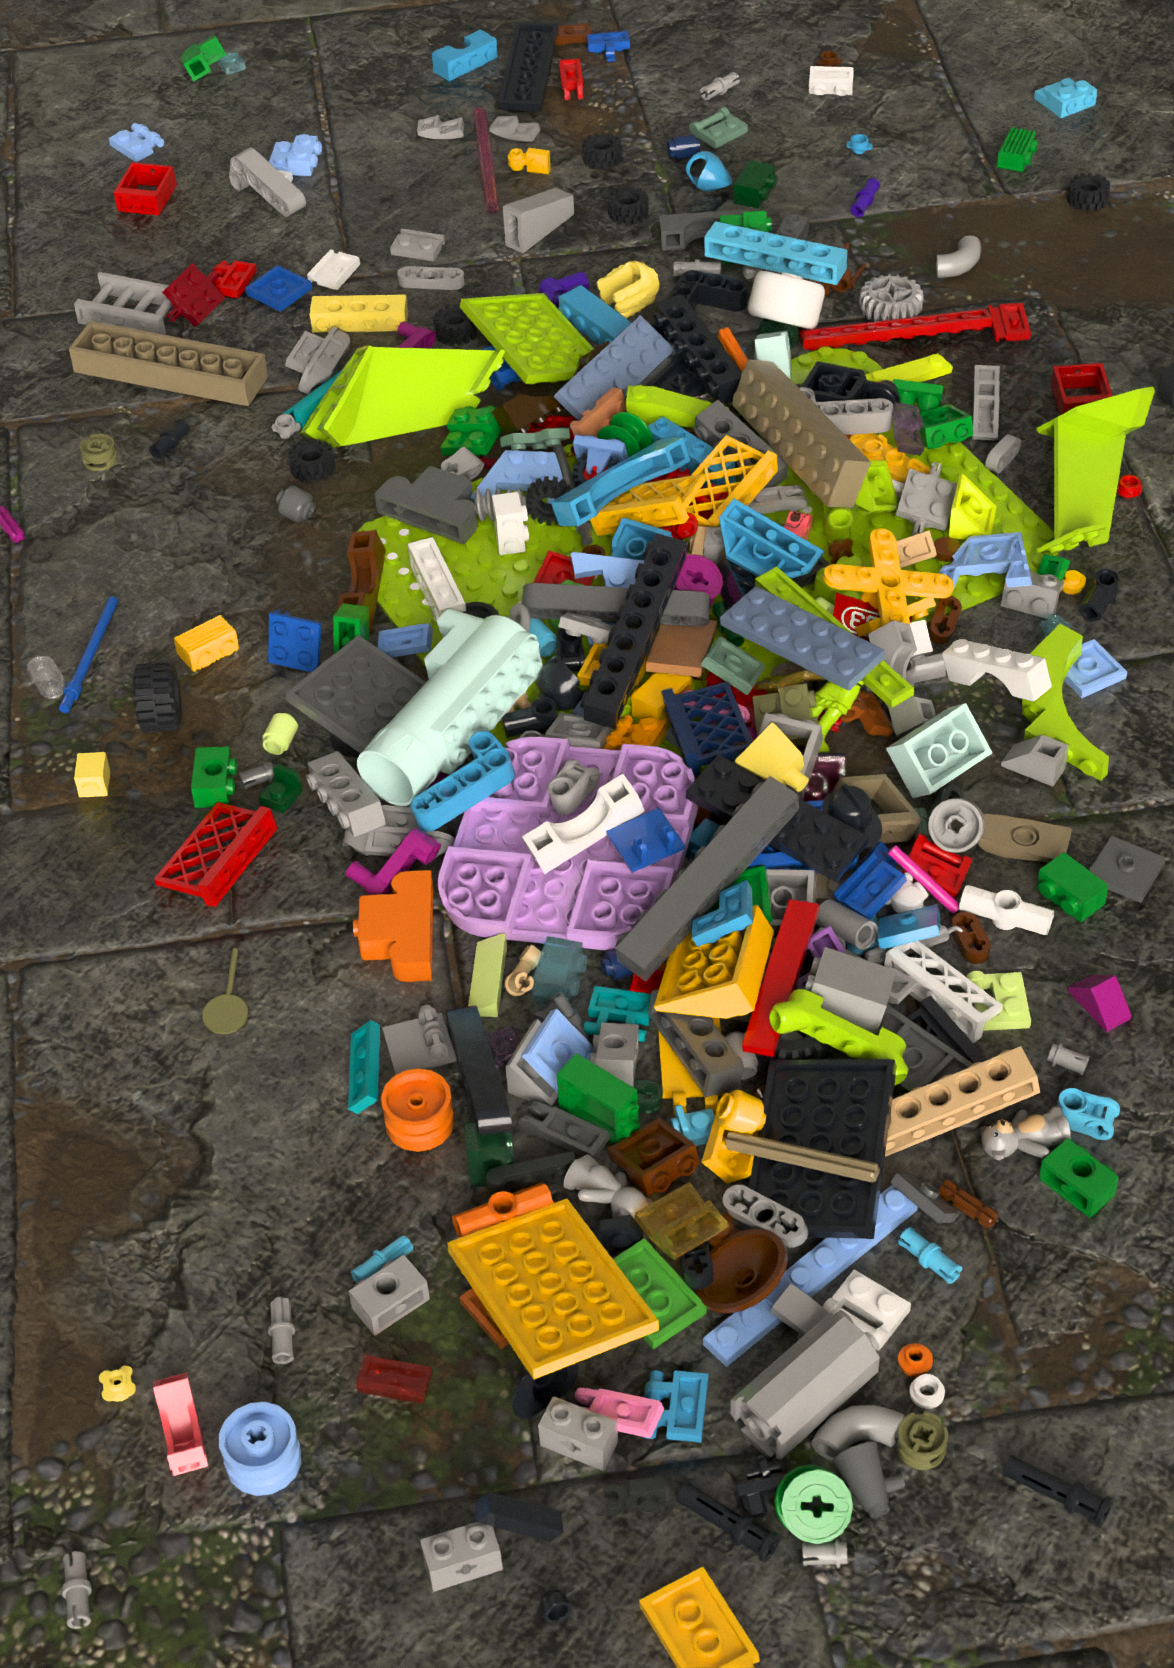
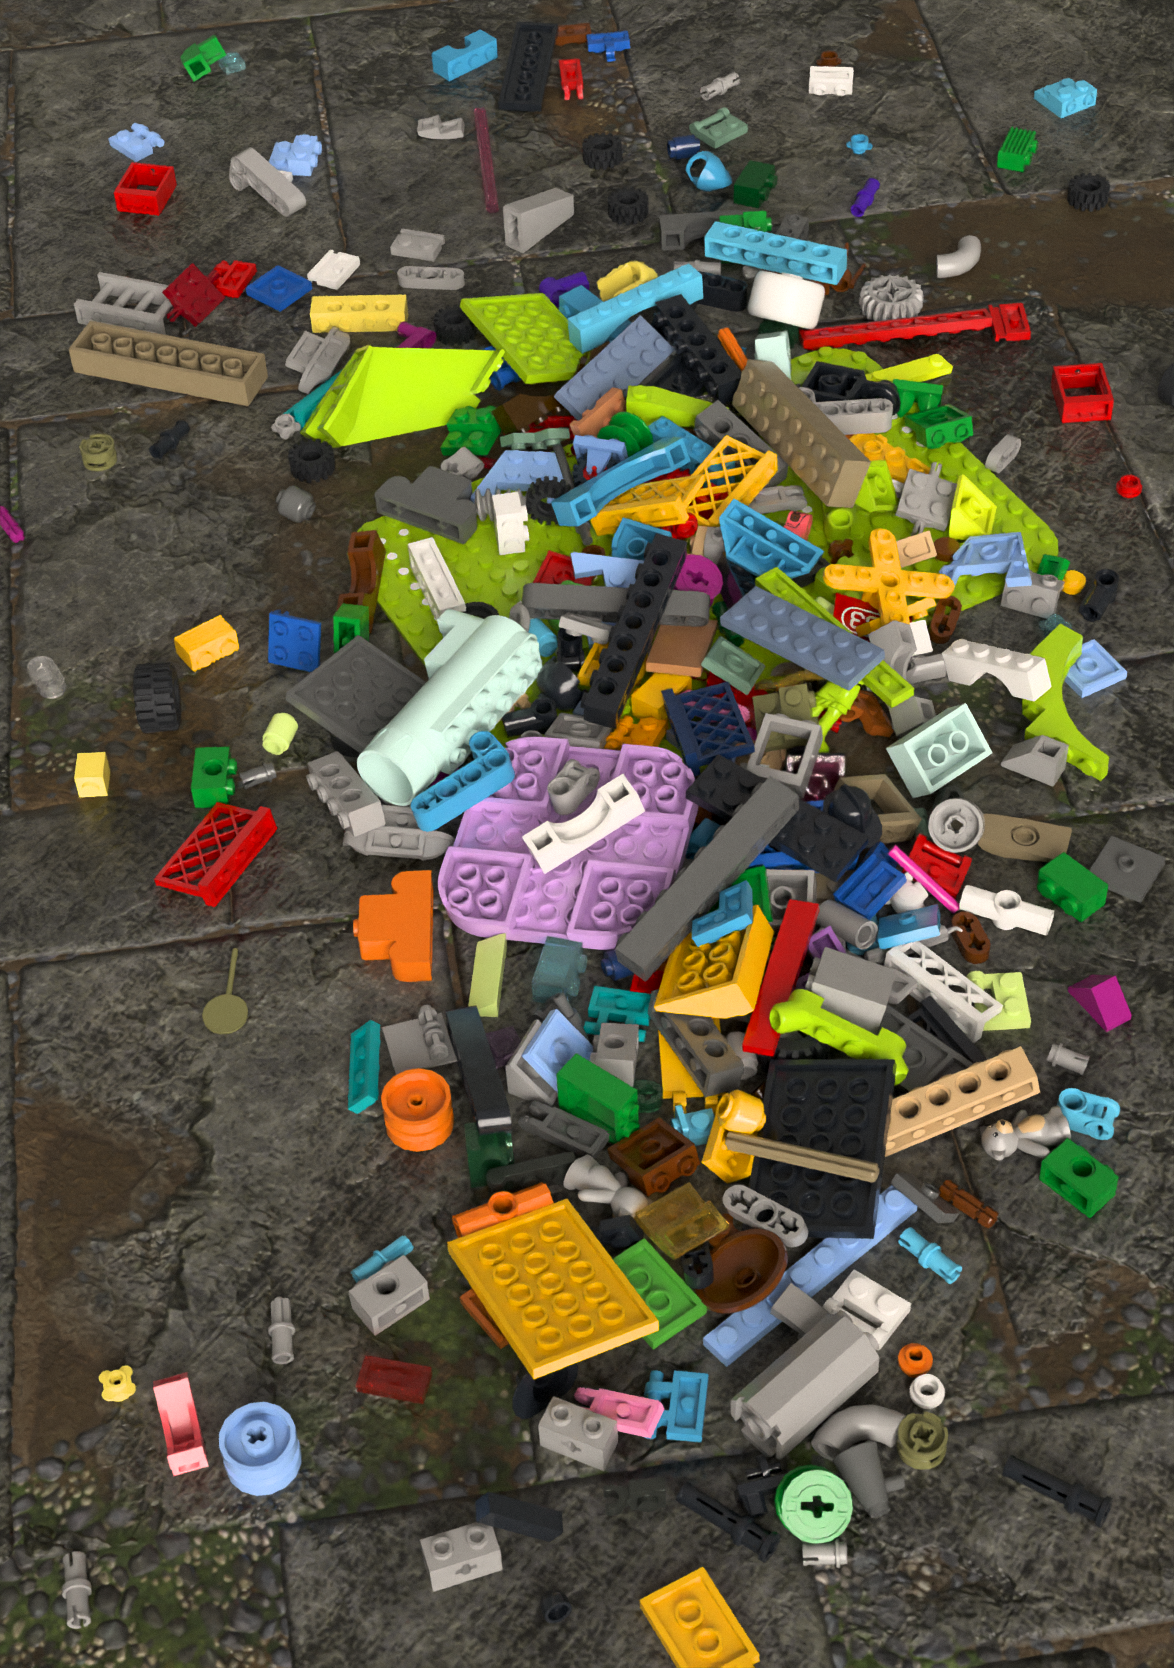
blue bar [59,597,118,713] -> none
dark green bracket [259,764,302,814] -> none
magenta beam [345,827,441,895] -> none
medium blue piece [377,623,433,658] -> none
light grey slope [489,116,540,142] -> none
tan piece [505,945,544,996] -> none
yellow plate [508,148,551,174] -> none
blue plate [606,808,686,873] -> none
light yellow torso [735,722,809,792] -> none
slope [893,402,925,456] -> none
light grey slope [972,365,1000,441] -> none
lime piece [1036,387,1155,555] -> none
none -> medium azure arch [567,263,703,354]

